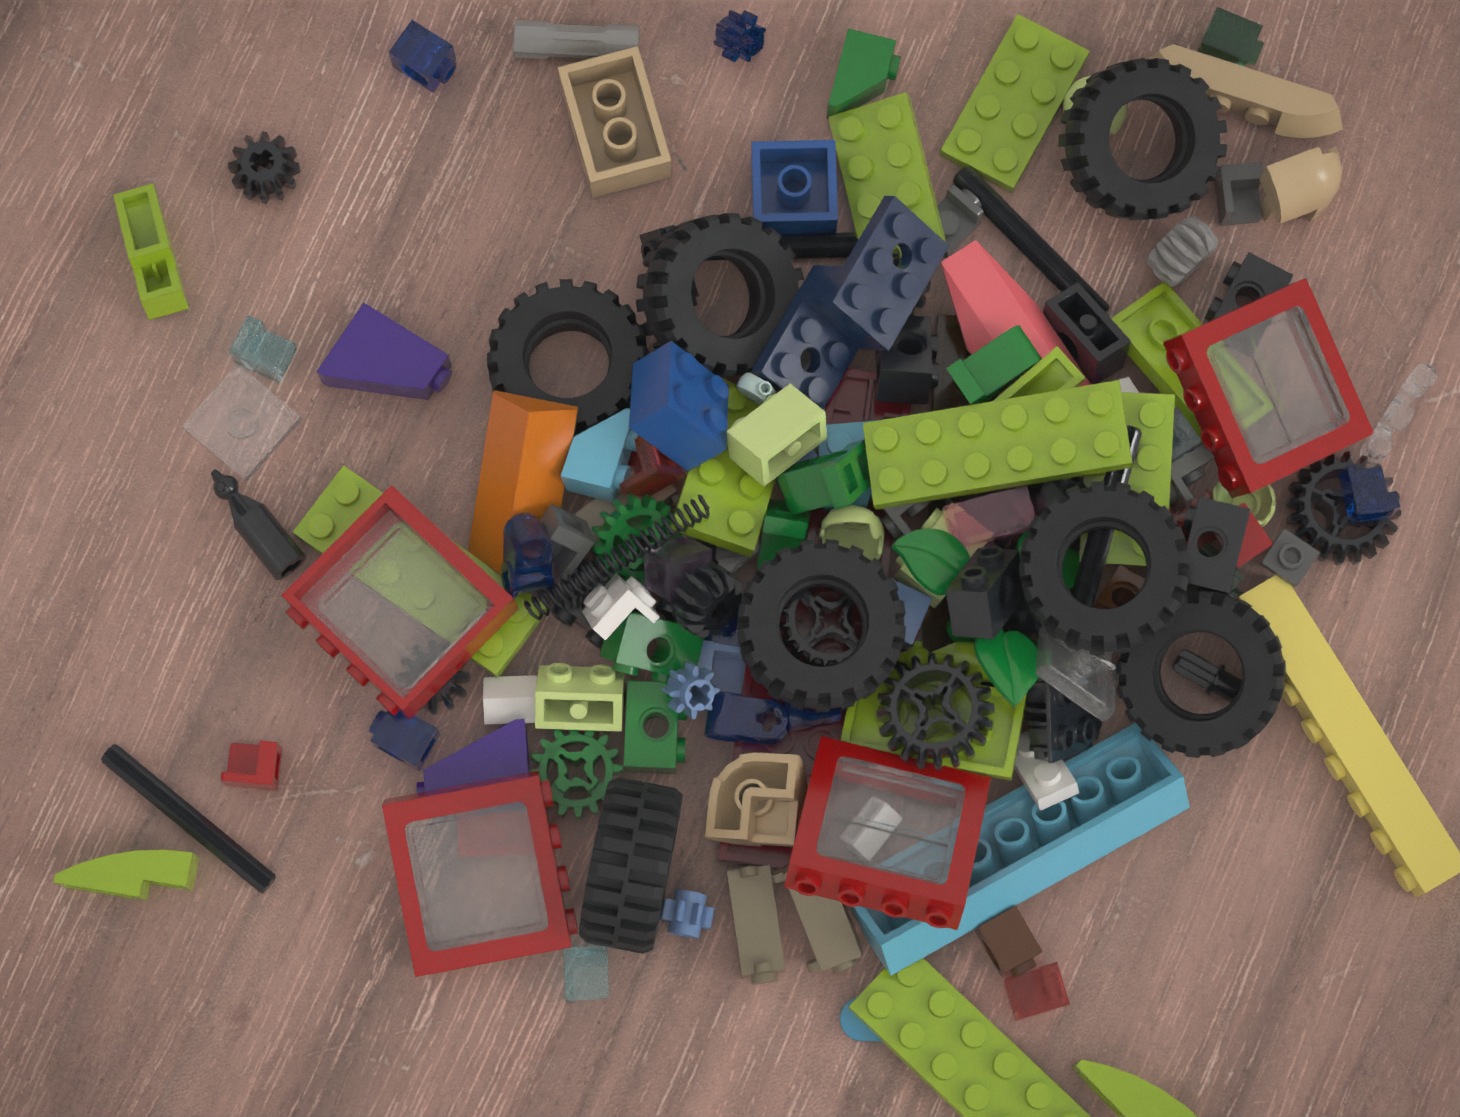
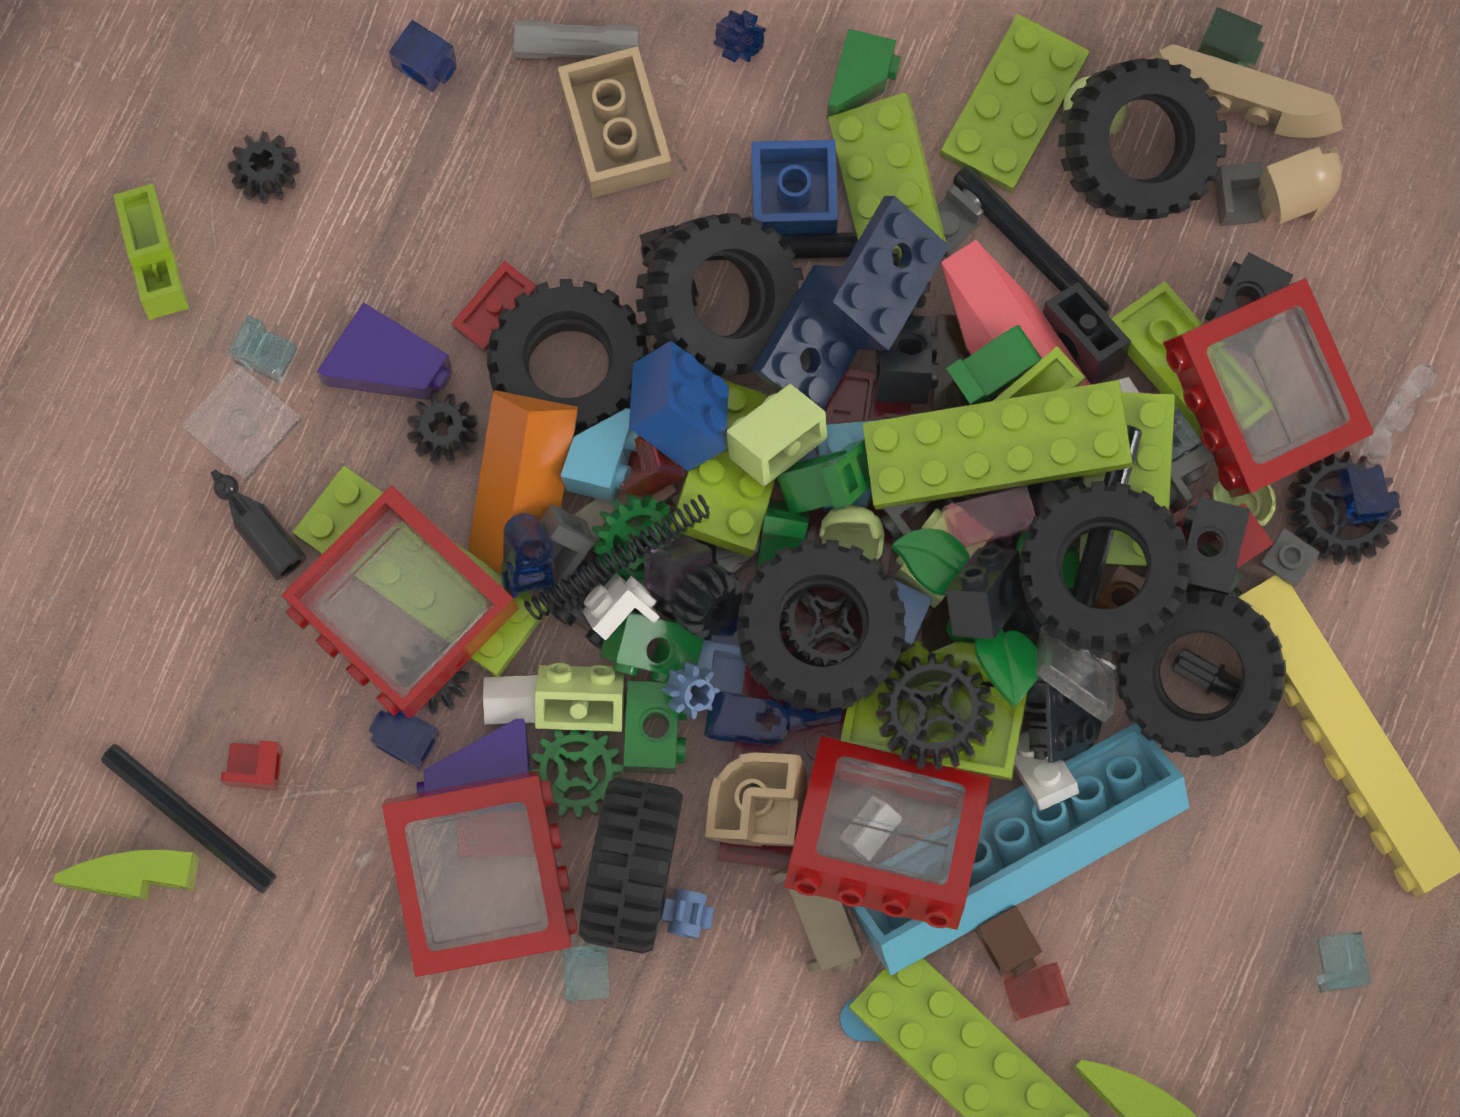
dark tan brick [726,865,785,985] -> none
light aqua piece [736,373,776,405] -> none
light grey gear [1147,216,1219,287] -> none
none -> black gear [407,393,478,465]
none -> red plate [451,260,536,353]
none -> clear light blue panel [1317,931,1371,993]

